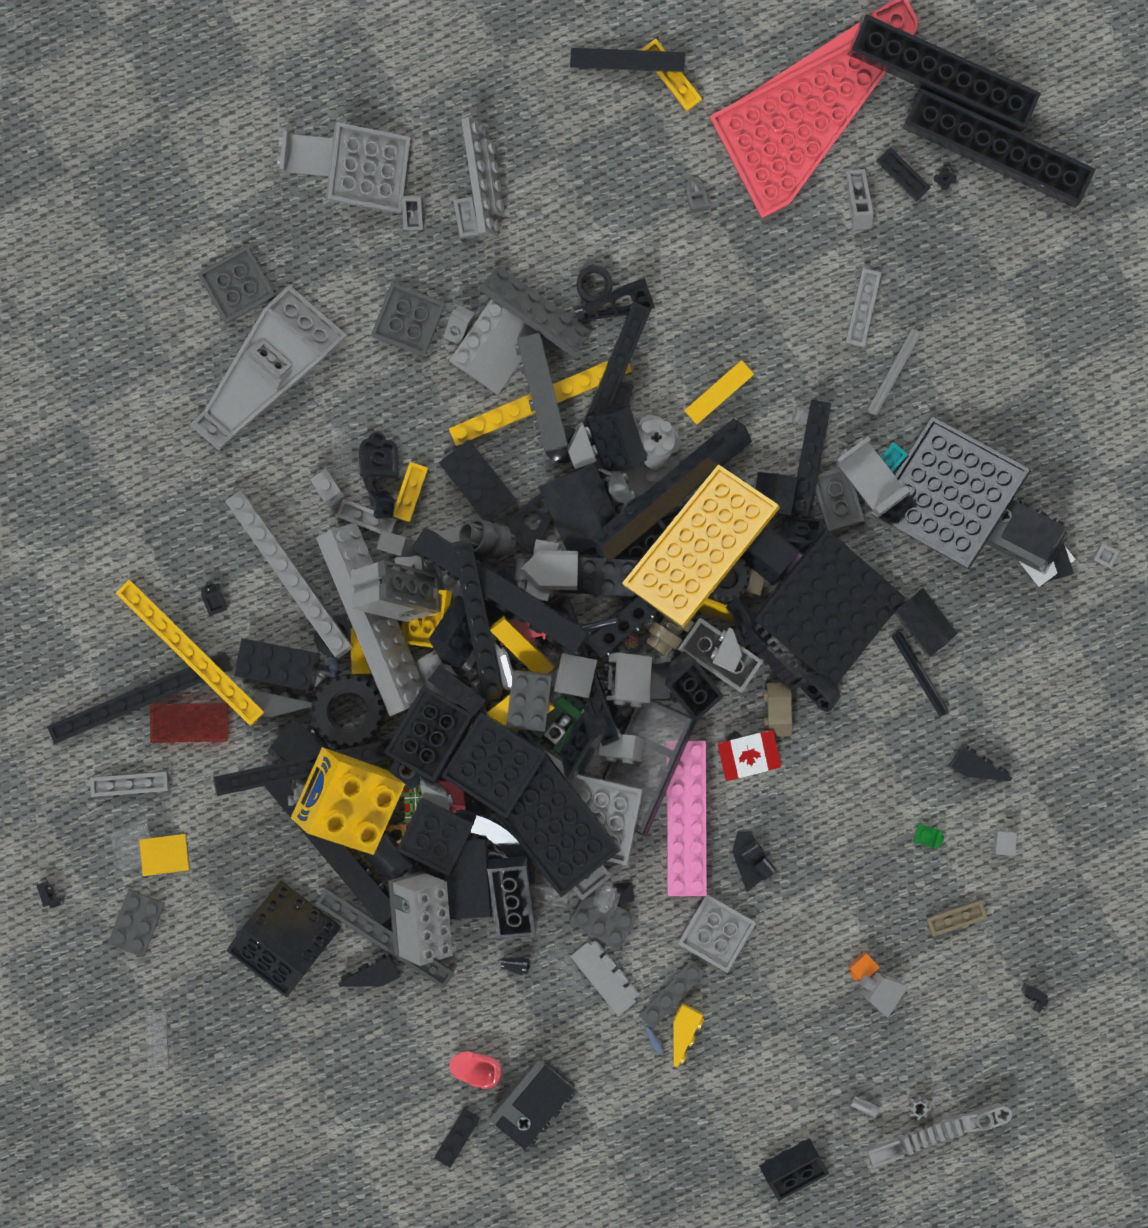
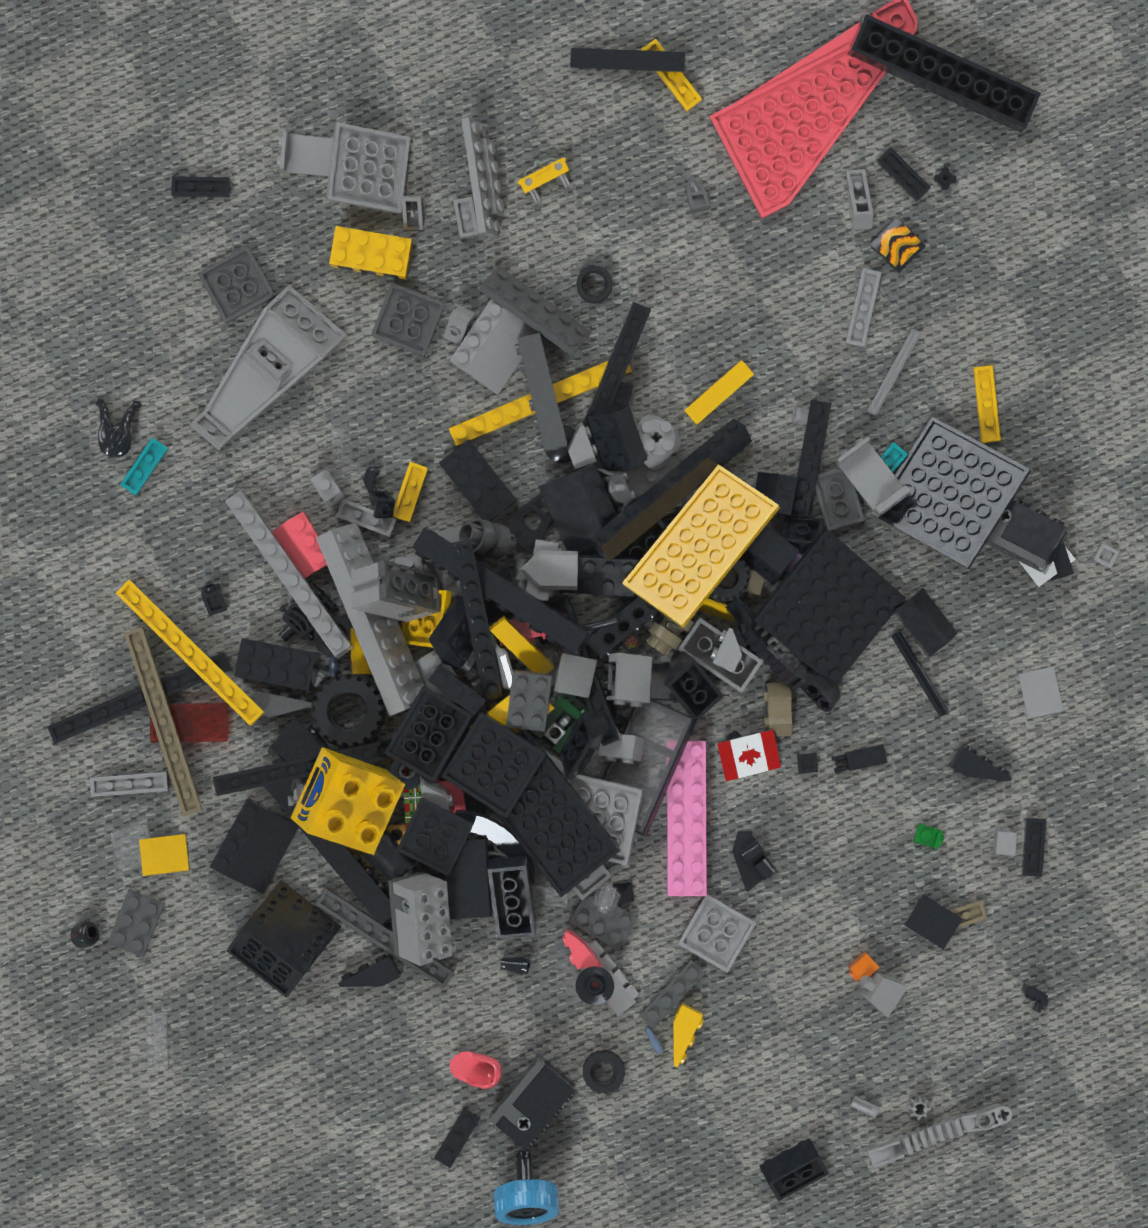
black bracket [36,881,65,909] -> none
black plate [358,432,399,478] -> none
light grey slope [376,530,416,557] -> none
black plate [574,278,655,322] -> none
black brick [902,88,1096,208] -> none
none -> black head [70,921,100,948]
none -> black hair [96,399,142,458]
none -> teal plate [120,437,169,496]
none -> dark tan plate [124,627,203,817]
none -> black plate [171,176,230,198]
none -> black slope [210,798,299,893]
none -> coral slope [273,512,327,579]
none -> black torso [278,583,337,642]
none -> yellow brick [329,226,413,280]
none -> dark azure wheel [494,1151,559,1225]
none -> yellow piece [517,158,570,203]
none -> coral slope [563,929,603,987]
none -> black dish [575,966,614,1005]
none -> black tyre [583,1049,625,1094]
none -> black plate [797,753,818,774]
none -> black hinge [831,744,888,773]
none -> slope [870,218,926,273]
none -> black piece [904,894,963,950]
none -> yellow tile [973,365,1001,443]
none -> light grey piece [1018,666,1064,719]
none -> black plate [1022,818,1046,877]

